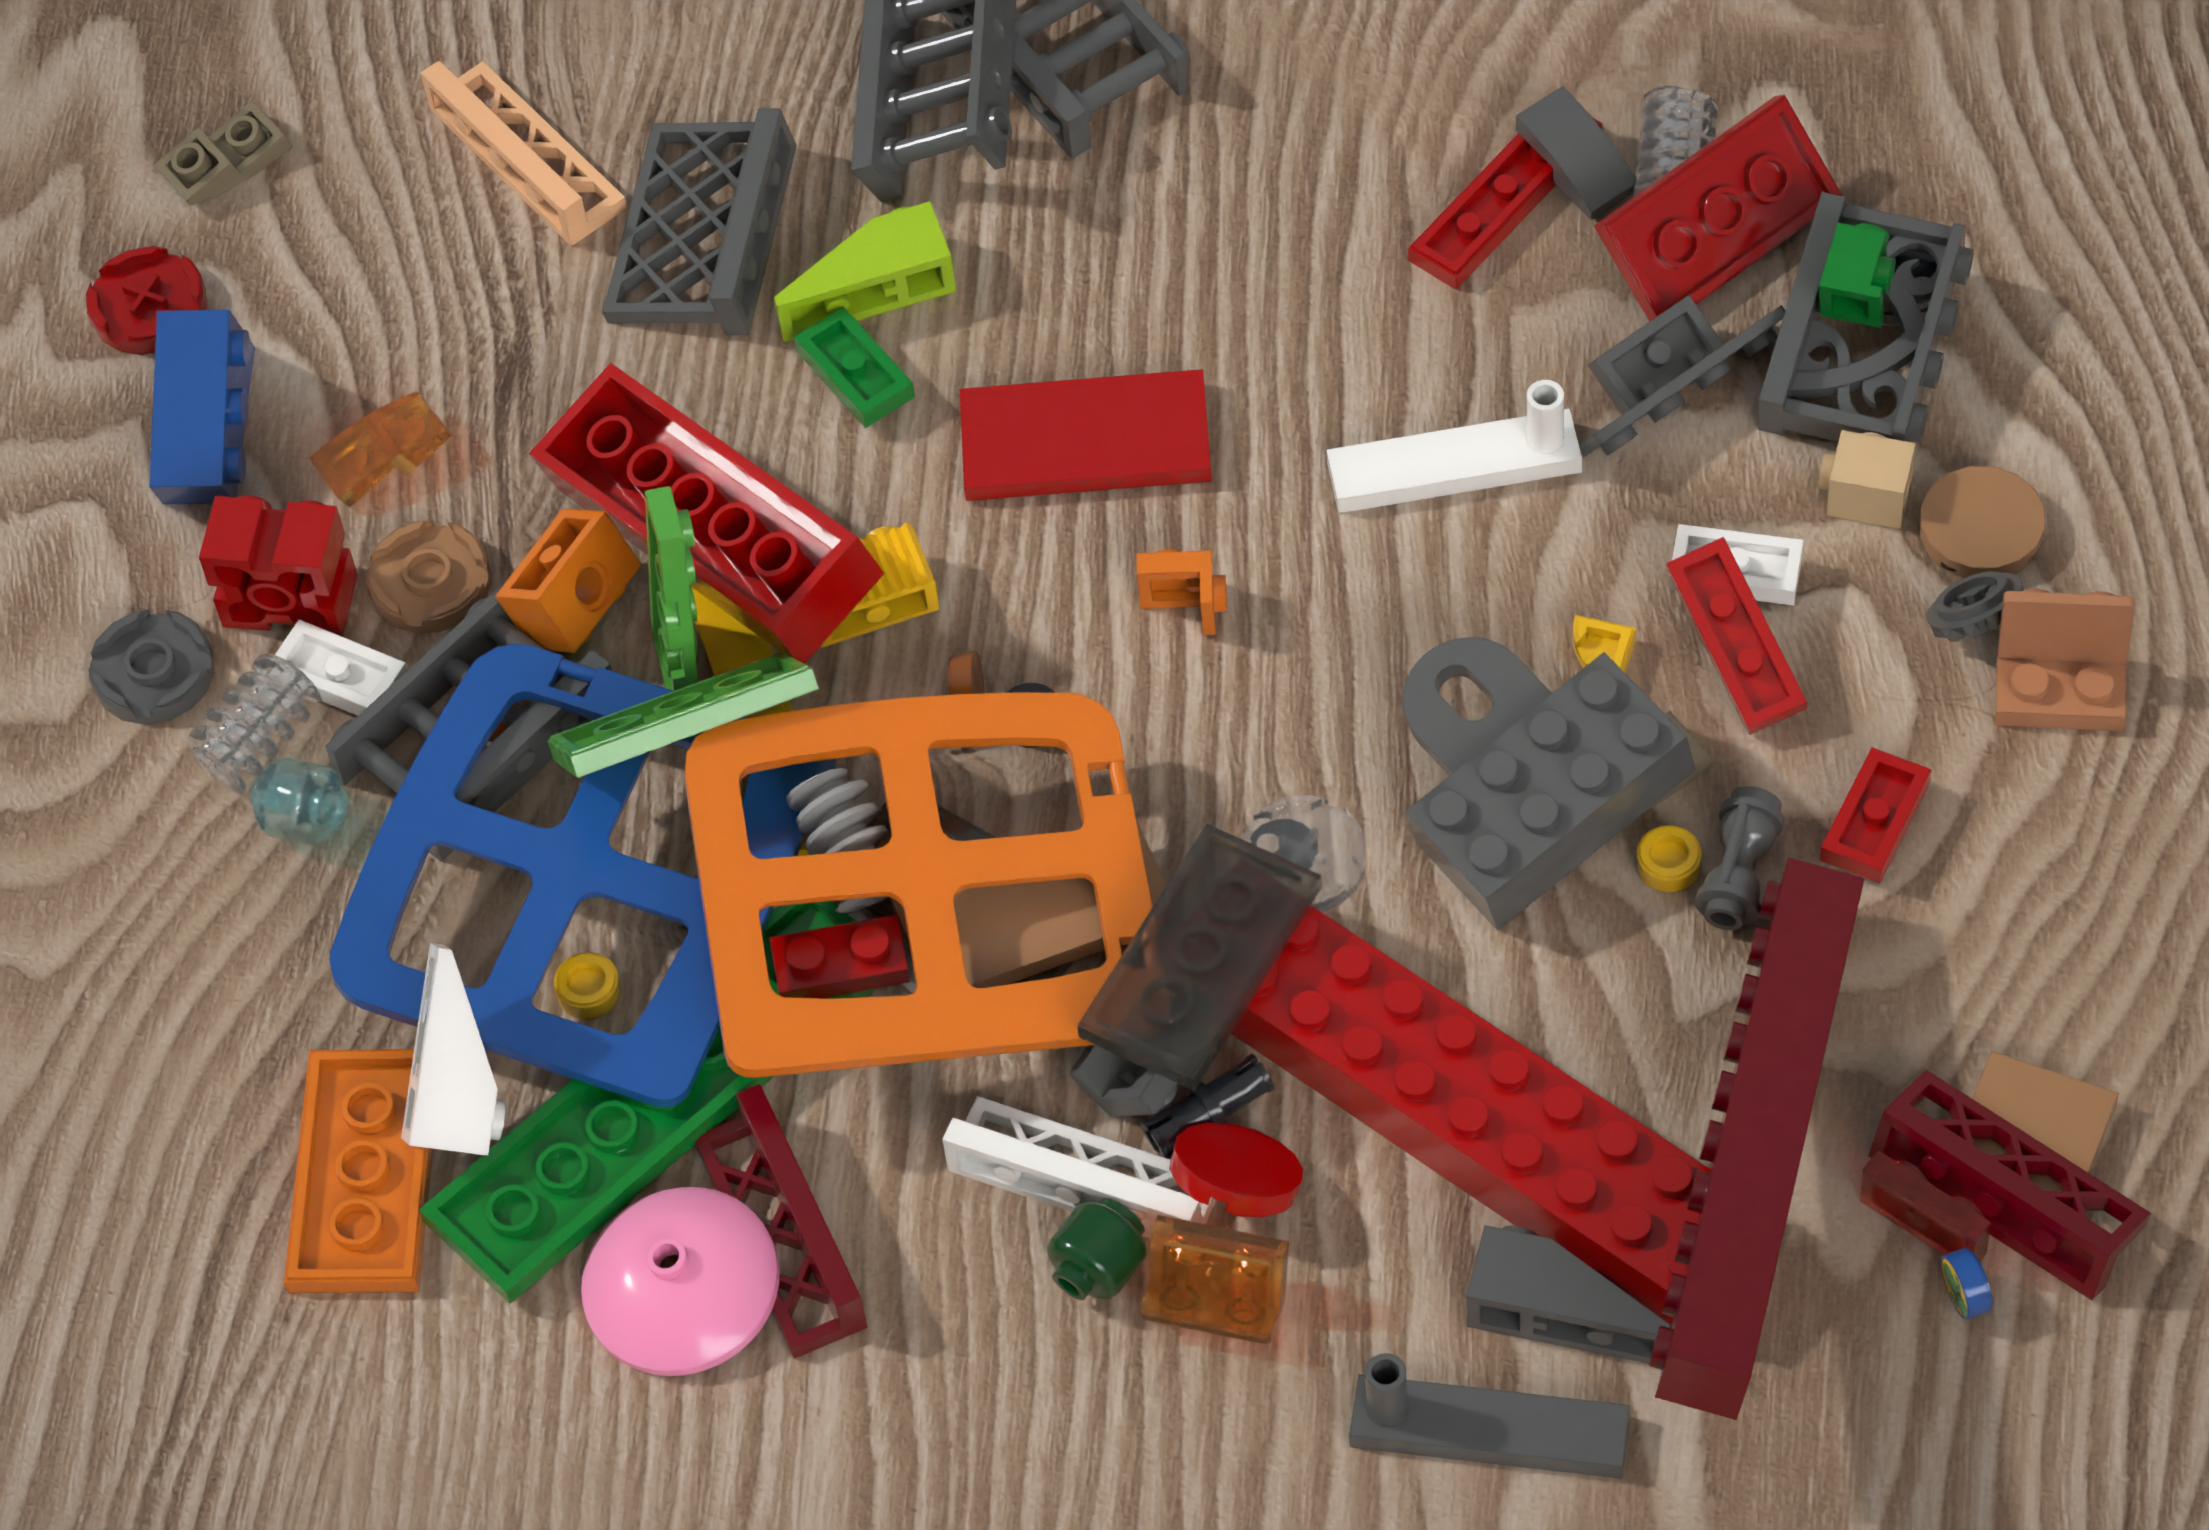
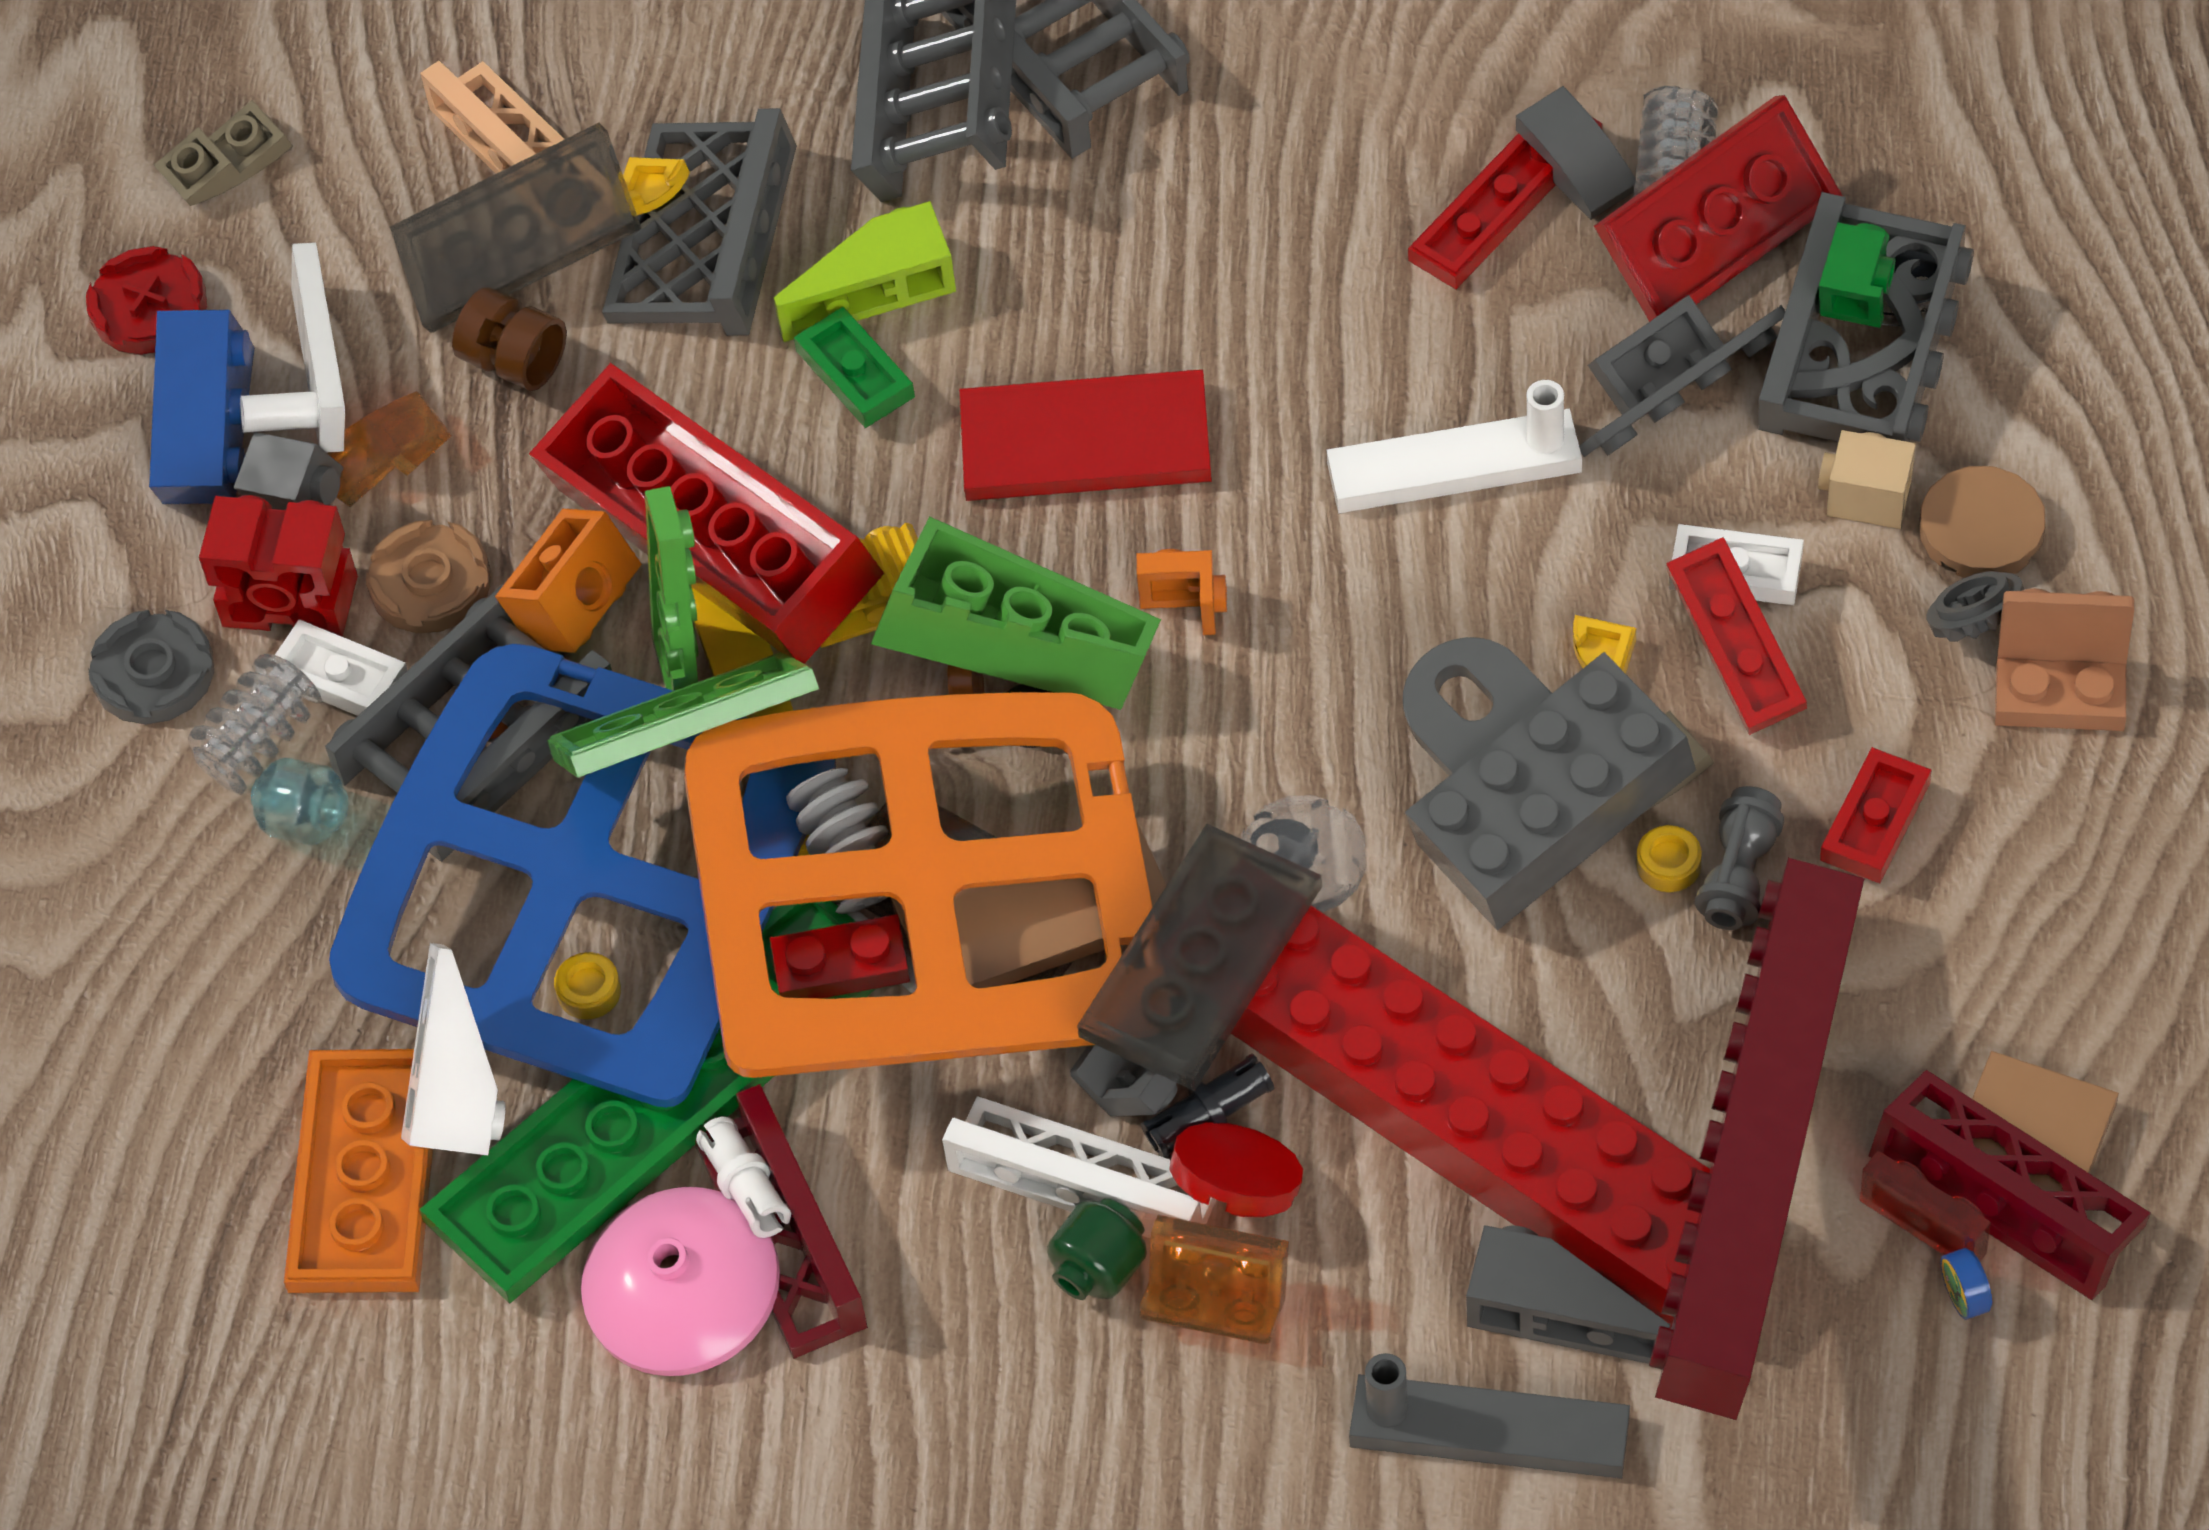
none -> dark grey brick [234,432,344,510]
none -> white piece [240,243,345,453]
none -> clear smoke tile [390,123,642,333]
none -> reddish brown wheel [452,287,567,392]
none -> yellow tile [613,157,690,217]
none -> white pin [696,1117,791,1238]
none -> bright green wedge [871,516,1161,710]

